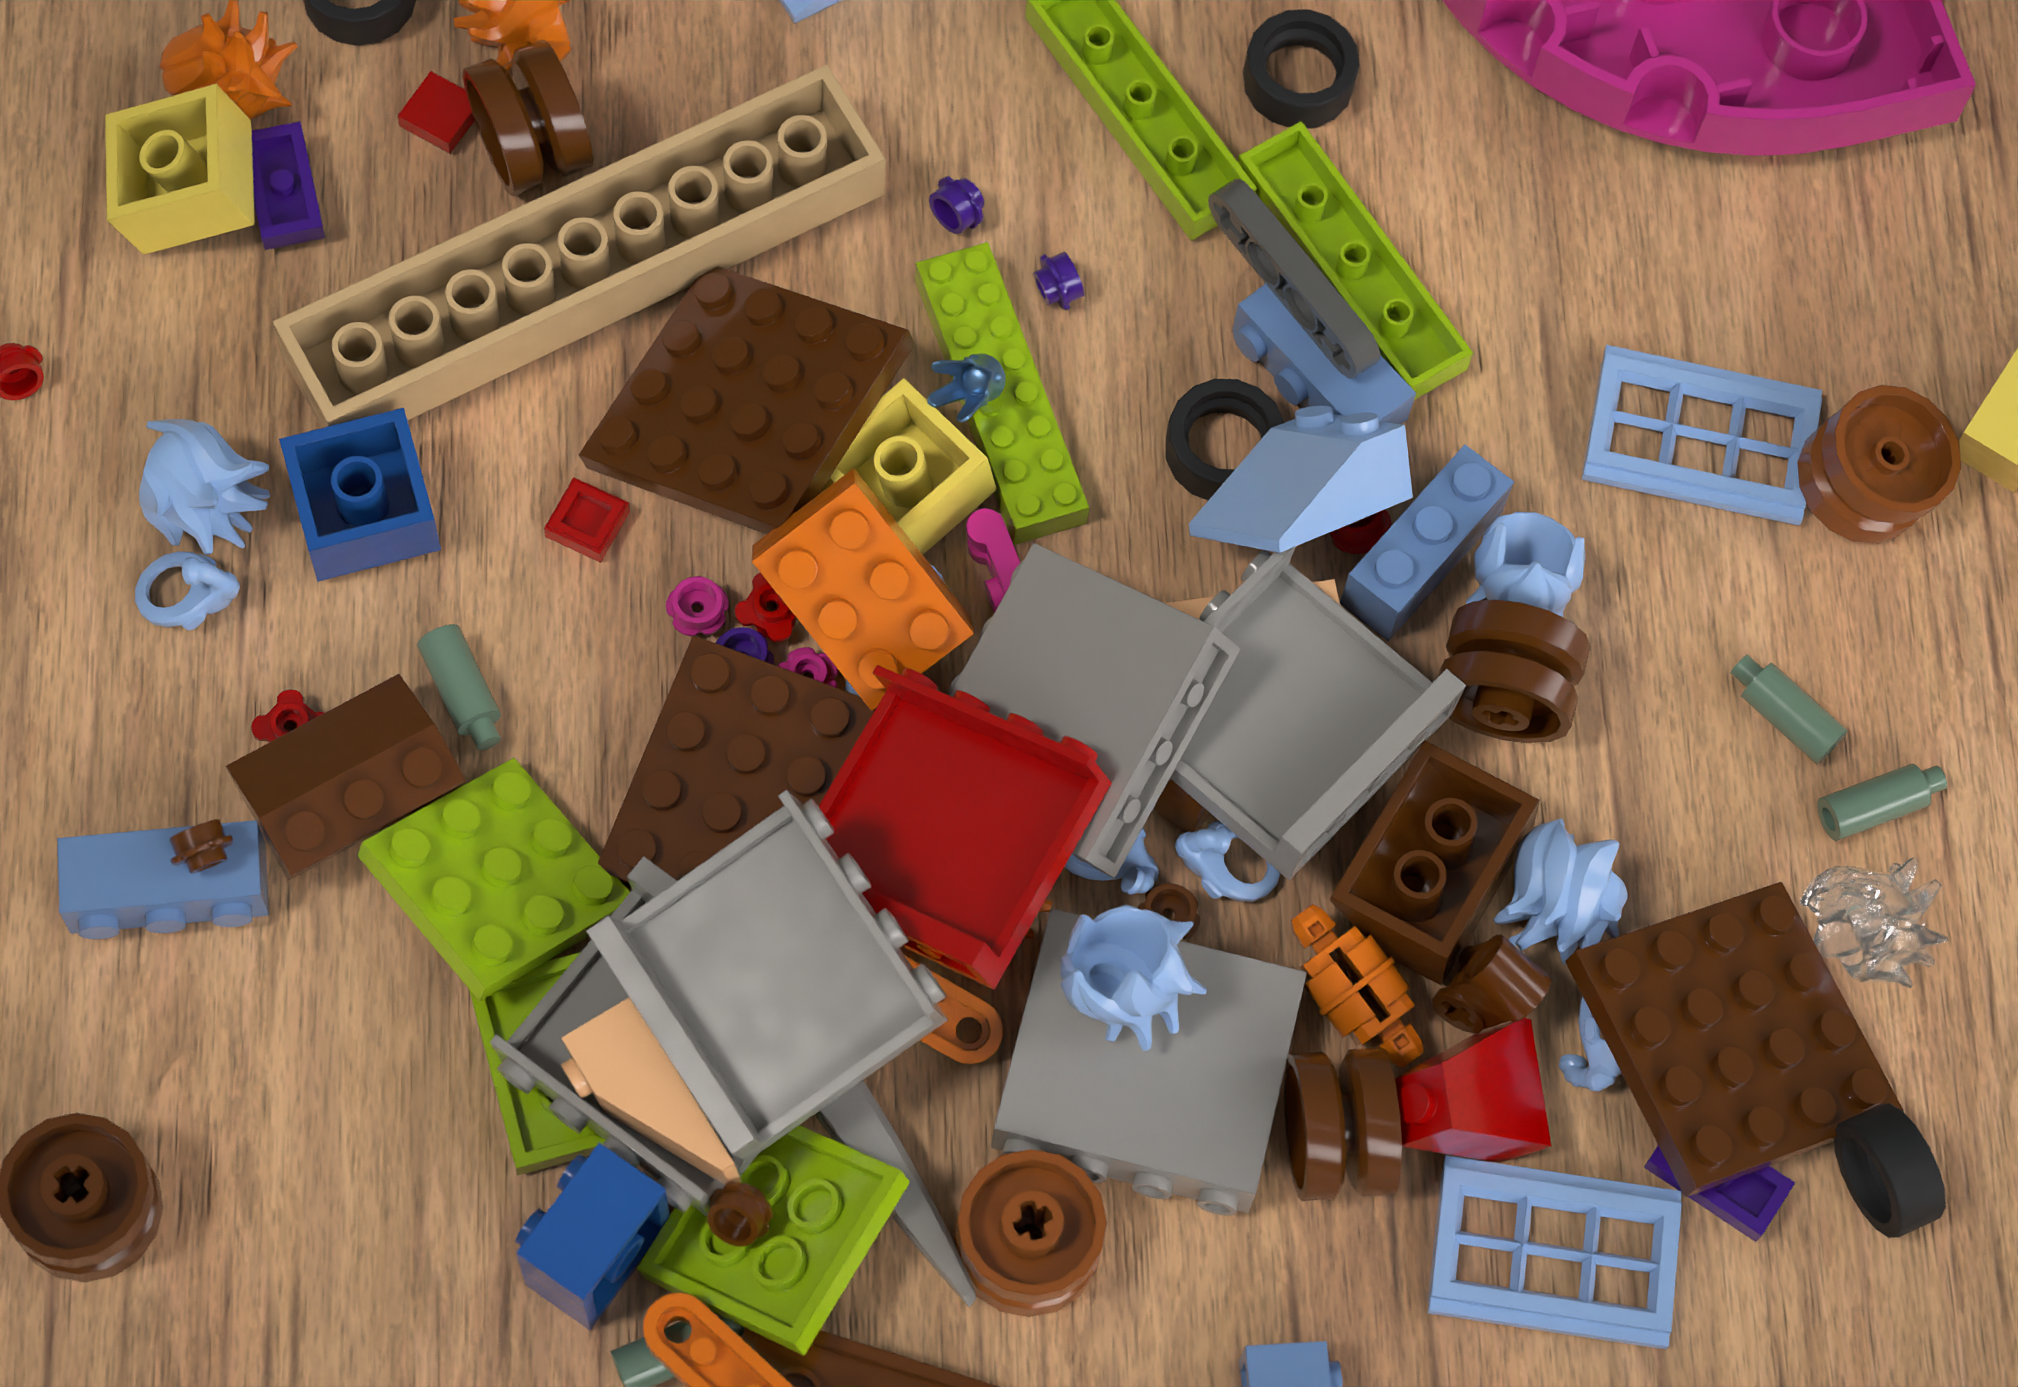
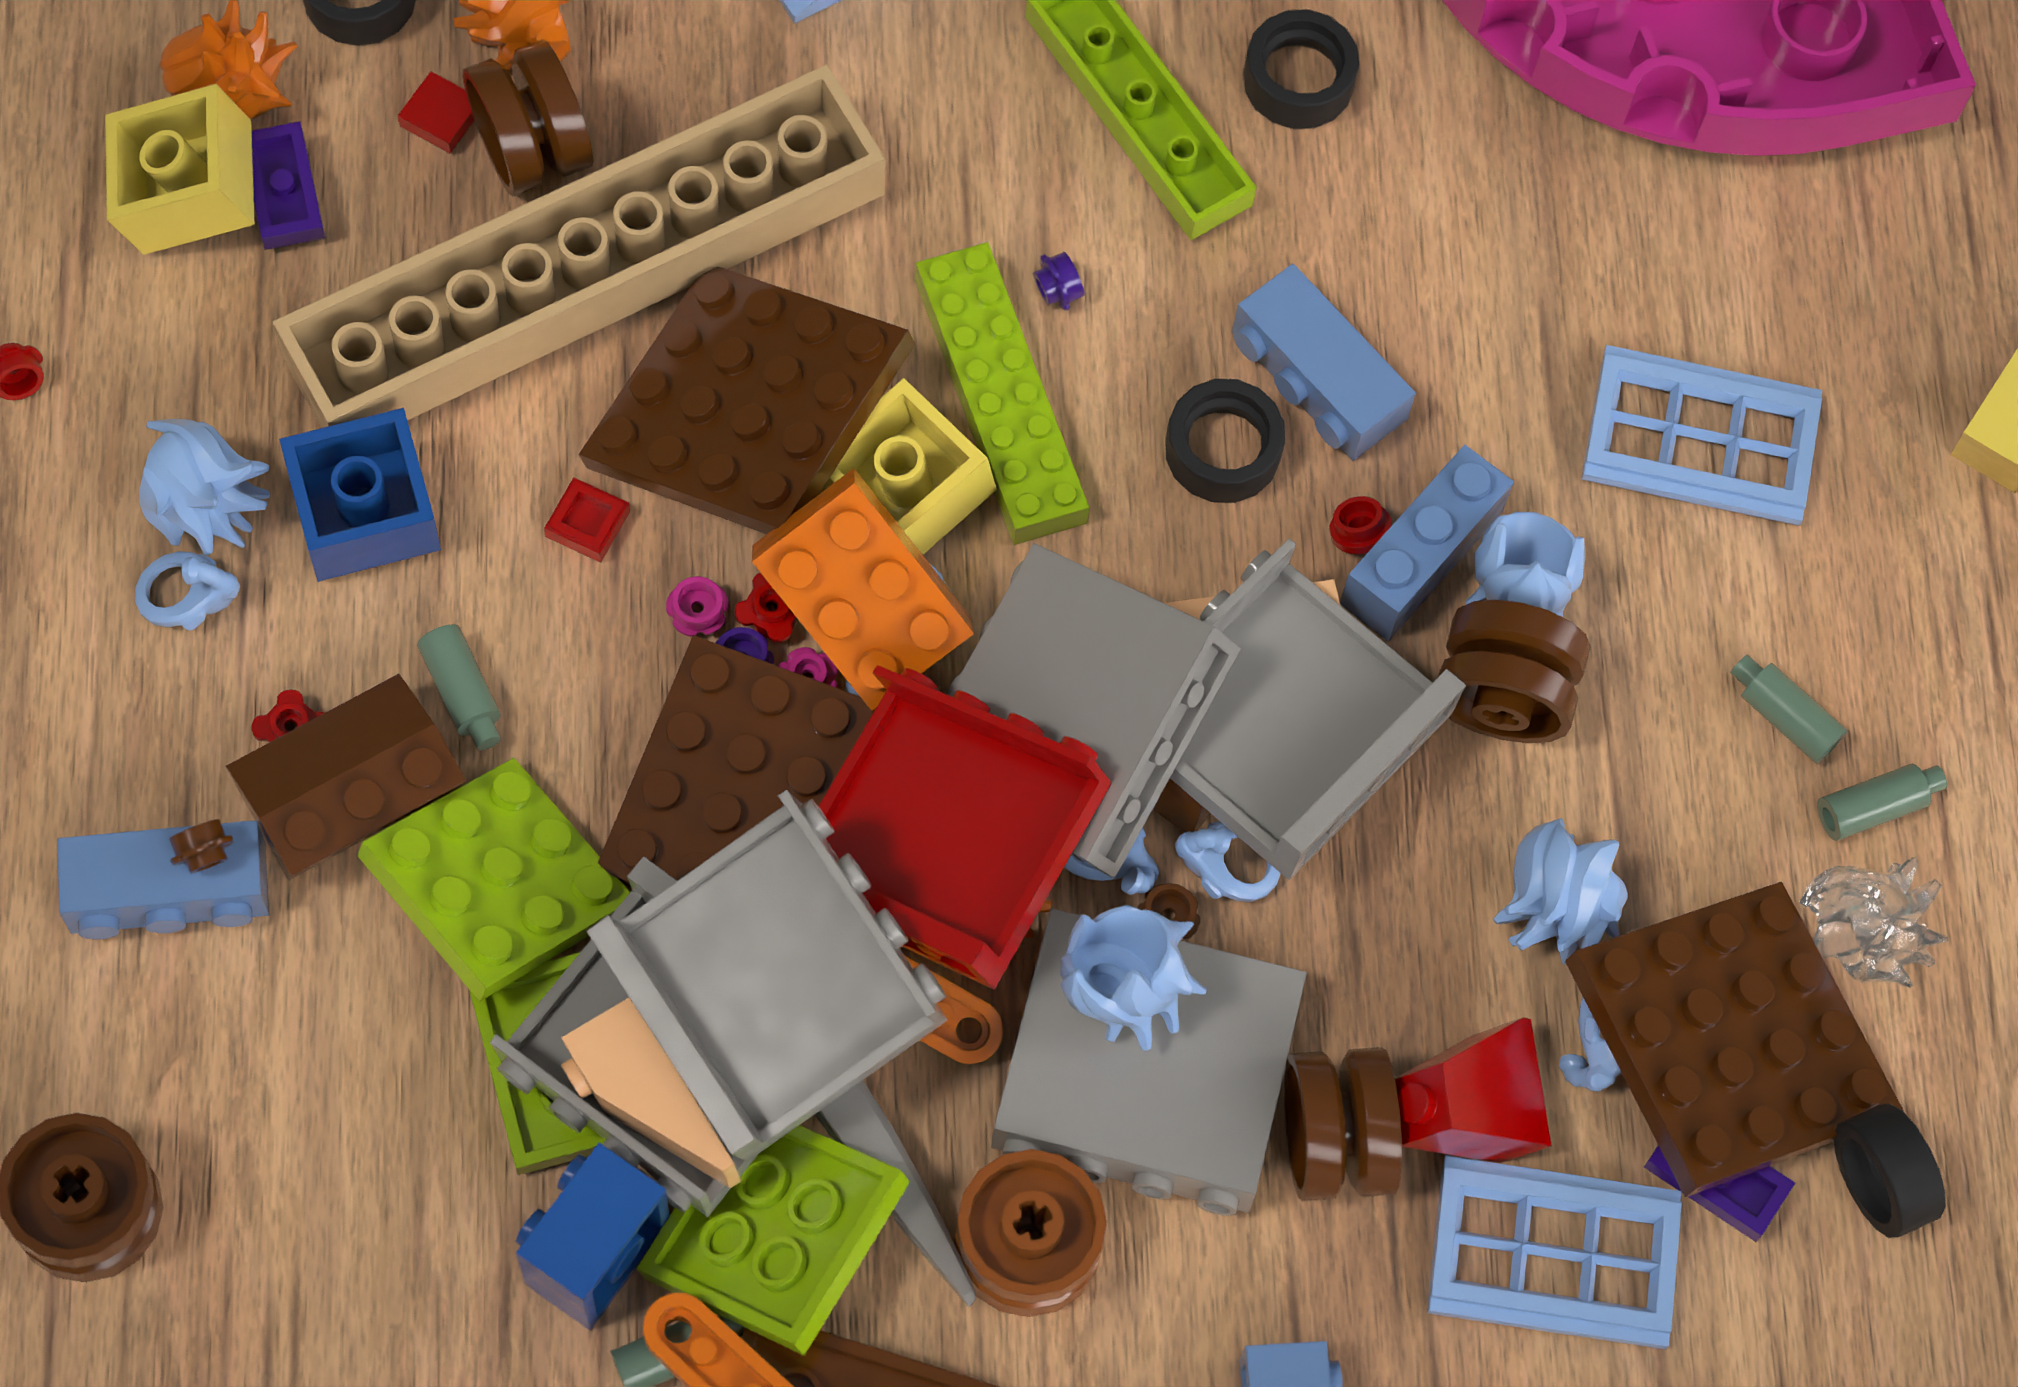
reddish brown plate [707,1182,773,1247] -> none
flat silver piece [927,354,1005,423] -> none
dark purple plate [929,176,985,234] -> none
dark pink plate [966,508,1020,613] -> none
light blue slope [1189,406,1413,553] -> none
dark grey beam [1208,179,1380,379] -> none
lime piece [1238,121,1473,400] -> none
orange piece [1290,904,1424,1068] -> none
reddish brown slope [1330,740,1540,986] -> none
reddish brown piece [1432,934,1552,1033] -> none
dark orange wheel [1797,385,1961,544] -> none

